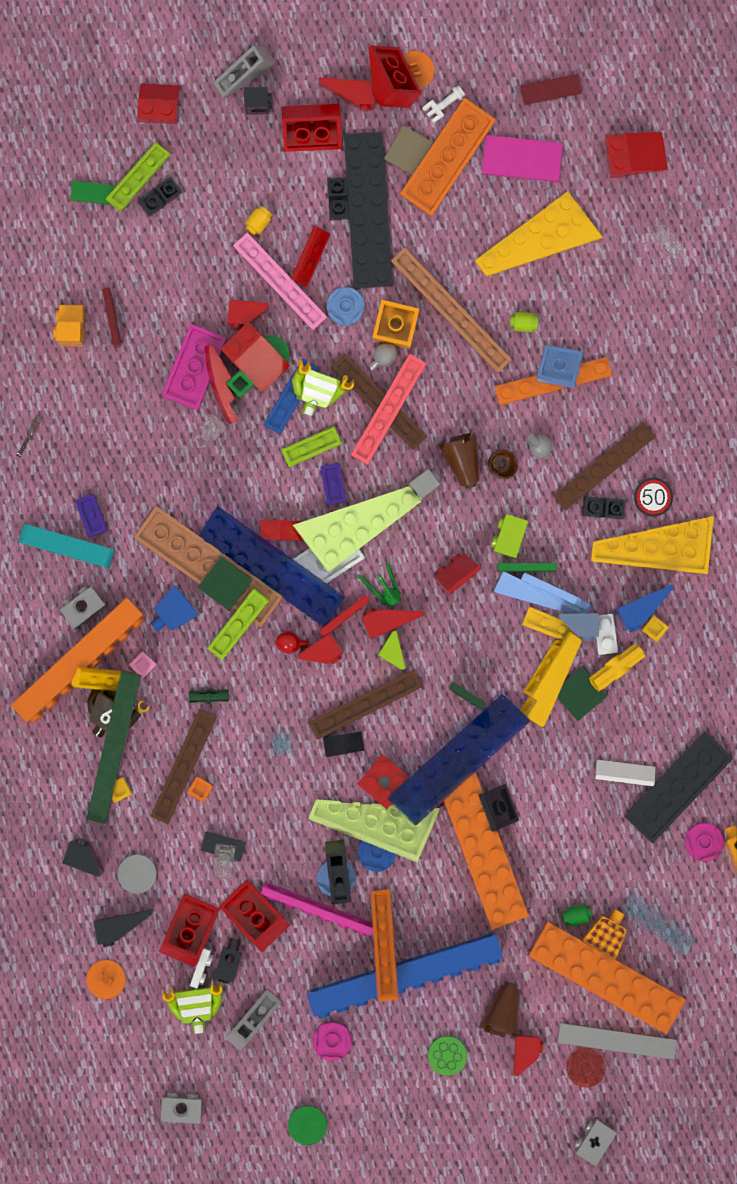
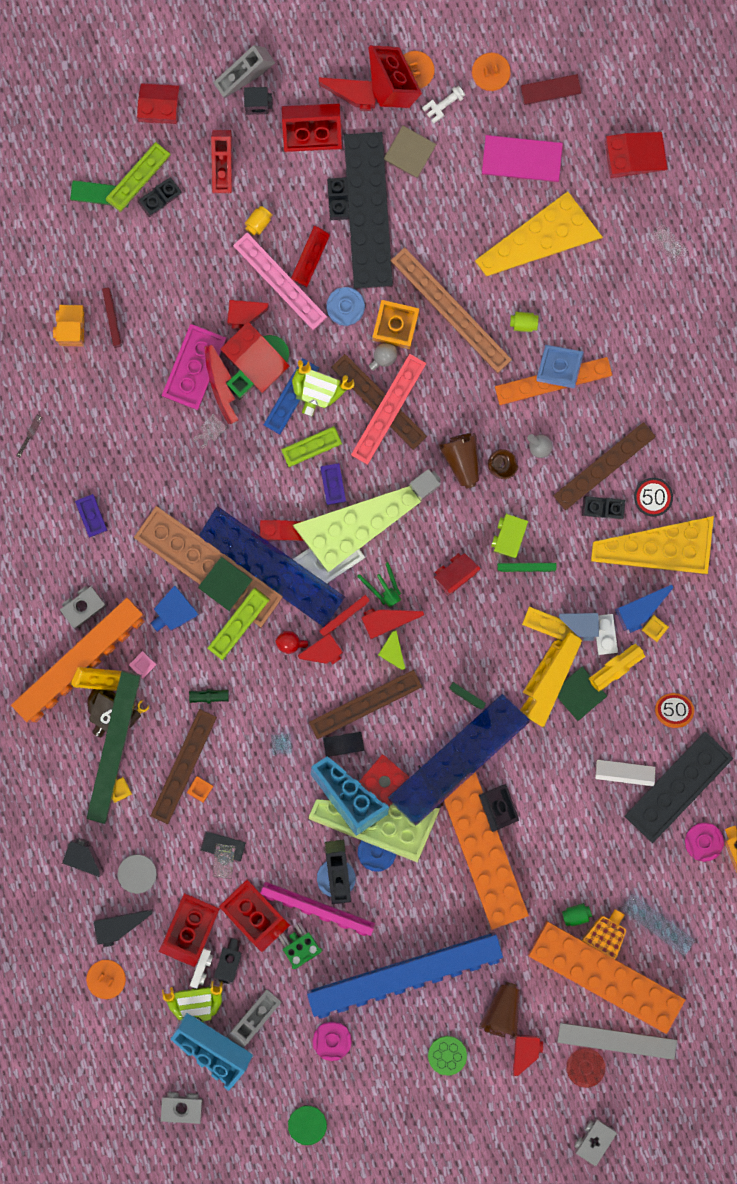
teal beam [18,524,115,569] -> none
orange plate [371,889,399,1002] -> none
orange plate [399,97,496,217] -> none
light blue wedge [494,571,591,613] -> none
none -> dark azure wedge [170,1013,253,1091]
none -> red slope [211,130,232,193]
none -> green piece [278,923,323,969]
none -> dark azure wedge [311,756,389,836]
none -> orange piece [472,53,510,91]
none -> piece [655,693,694,728]

